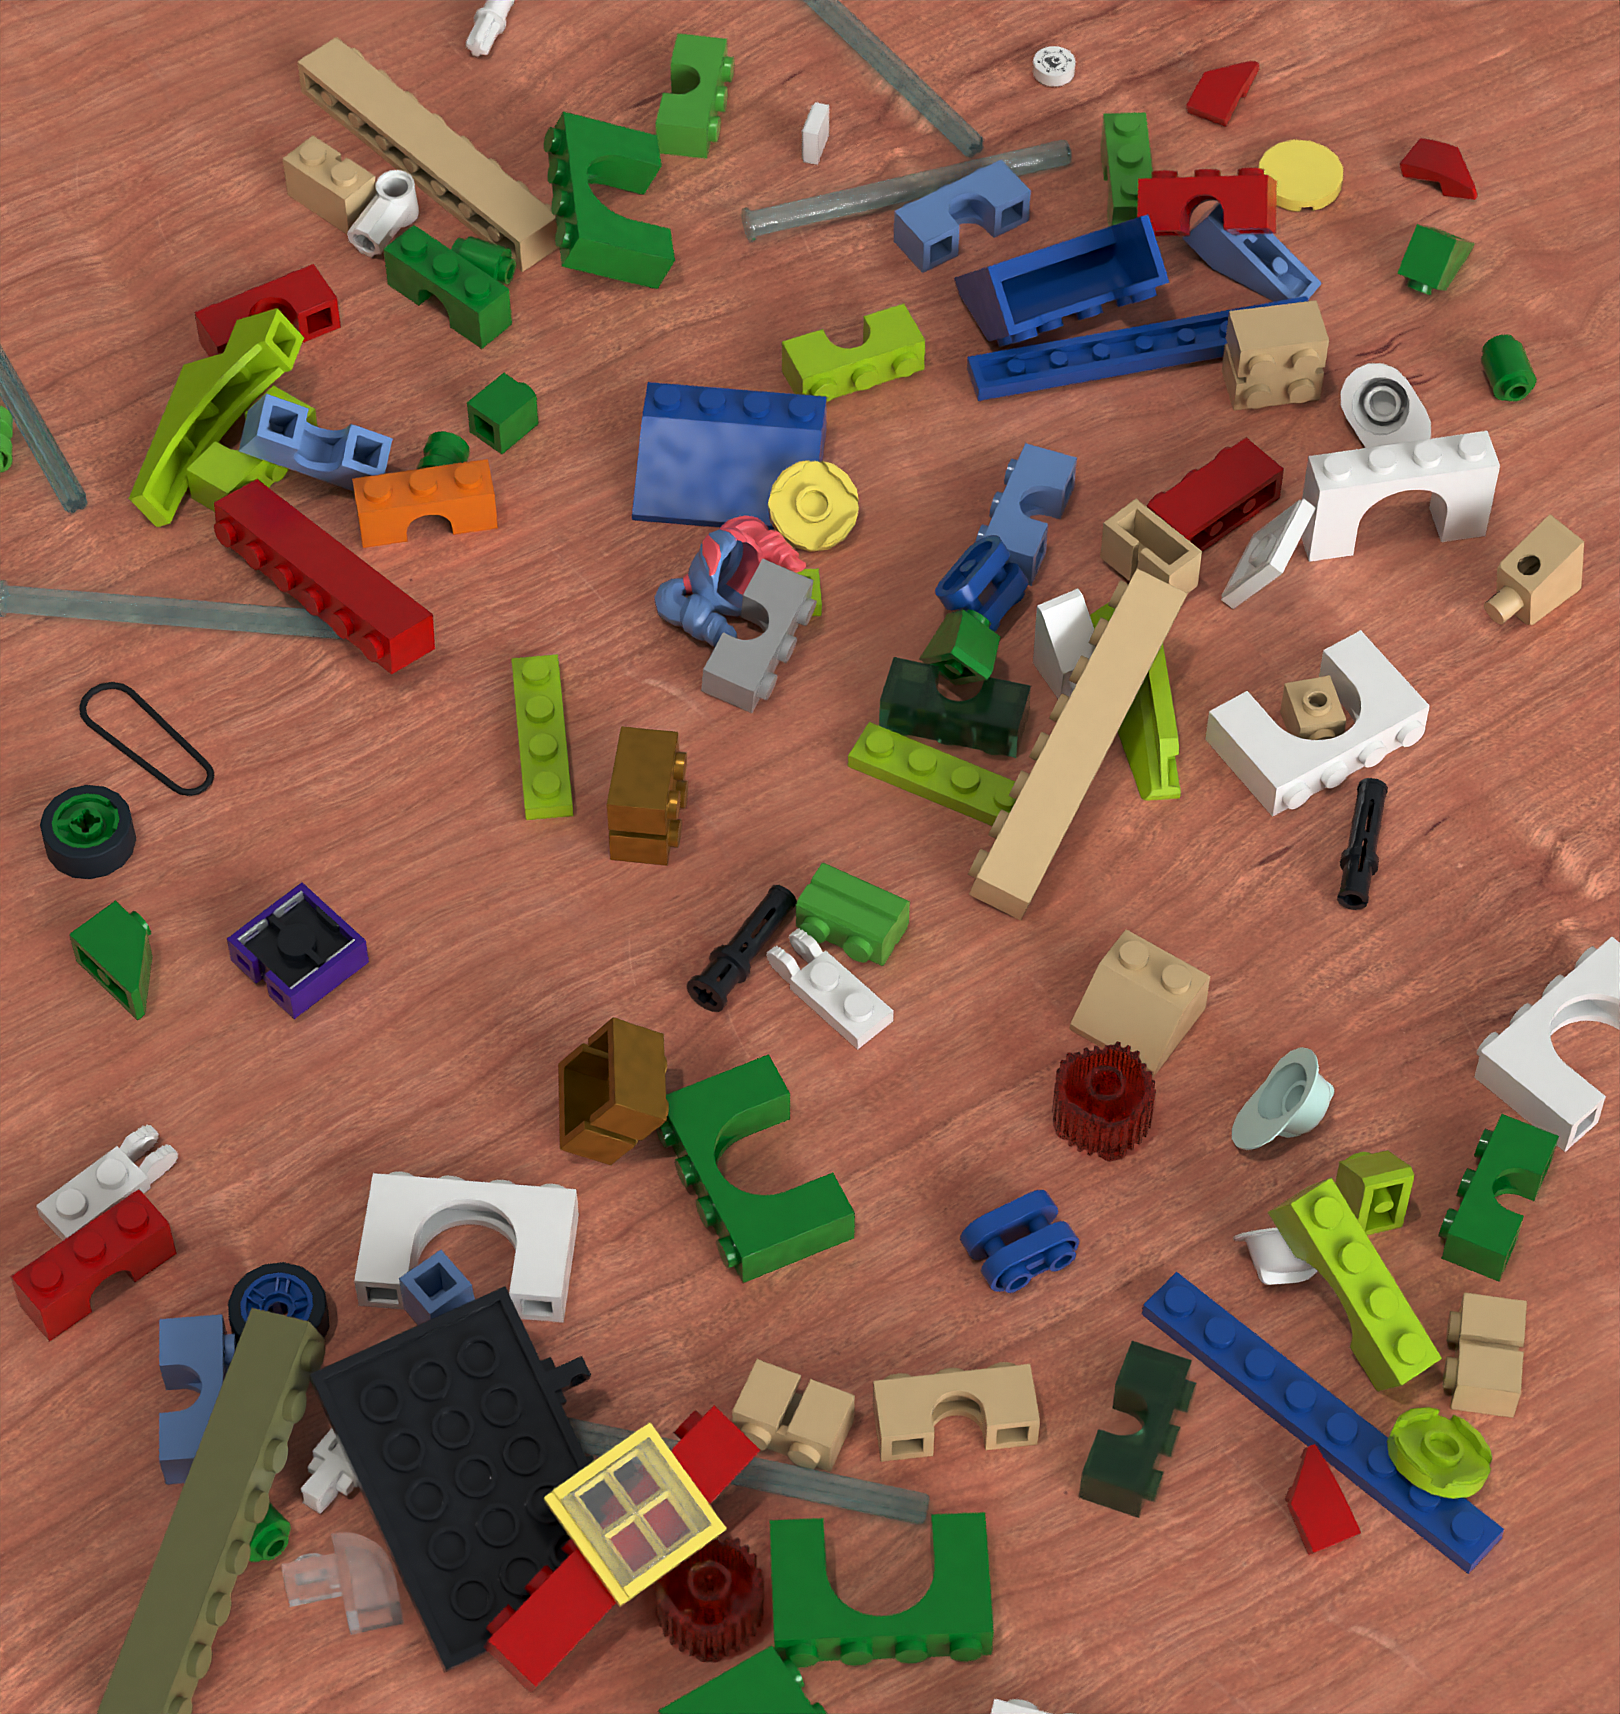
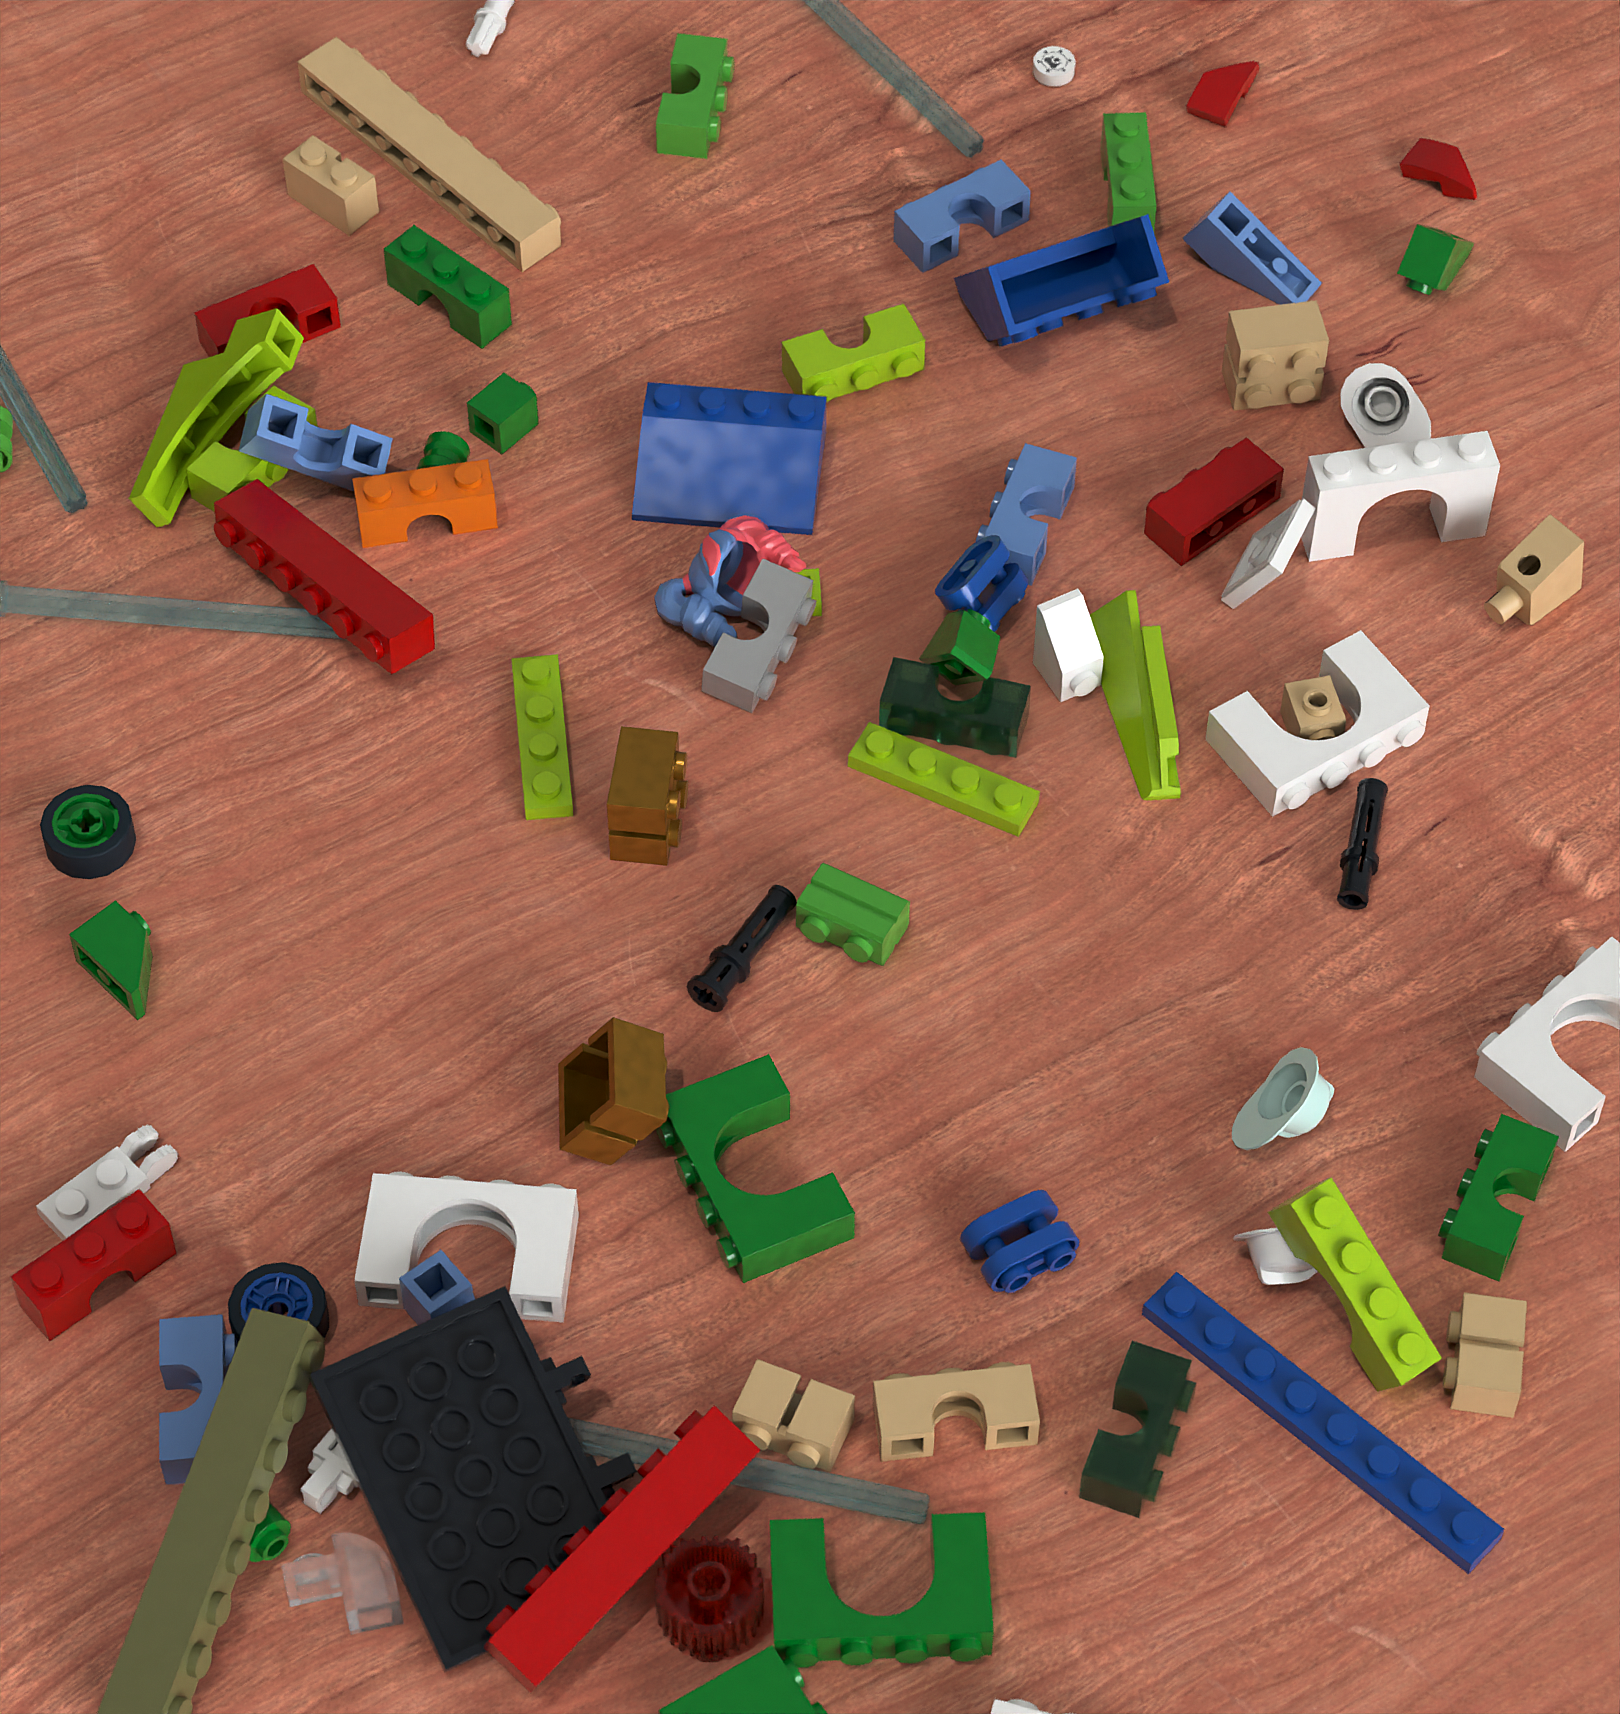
black piece [79,682,214,796] -> none
piece [227,882,369,1019] -> none
white piece [347,170,419,258] -> none
green brick [451,236,516,285] -> none
clear piece [543,1423,727,1607] -> none
green arch [544,111,675,289] -> none
clear light blue axle [741,139,1072,242] -> none
white hinge [766,928,894,1050] -> none
light yellow tile [768,460,859,552] -> none
white tile [802,102,829,165] -> none
blue plate [967,296,1309,401] -> none
tan brick [968,568,1188,921] -> none
clear red brick [1052,1041,1156,1162] -> none
tan slope [1070,929,1210,1077] -> none
tan piece [1100,499,1202,593] -> none
red arch [1137,168,1277,237] -> none
light yellow tile [1259,140,1343,212] -> none
red slope [1284,1444,1361,1555] -> none
lime slope [1335,1150,1415,1235] -> none
lime tile [1387,1407,1492,1499] -> none
green brick [1481,334,1537,401] -> none

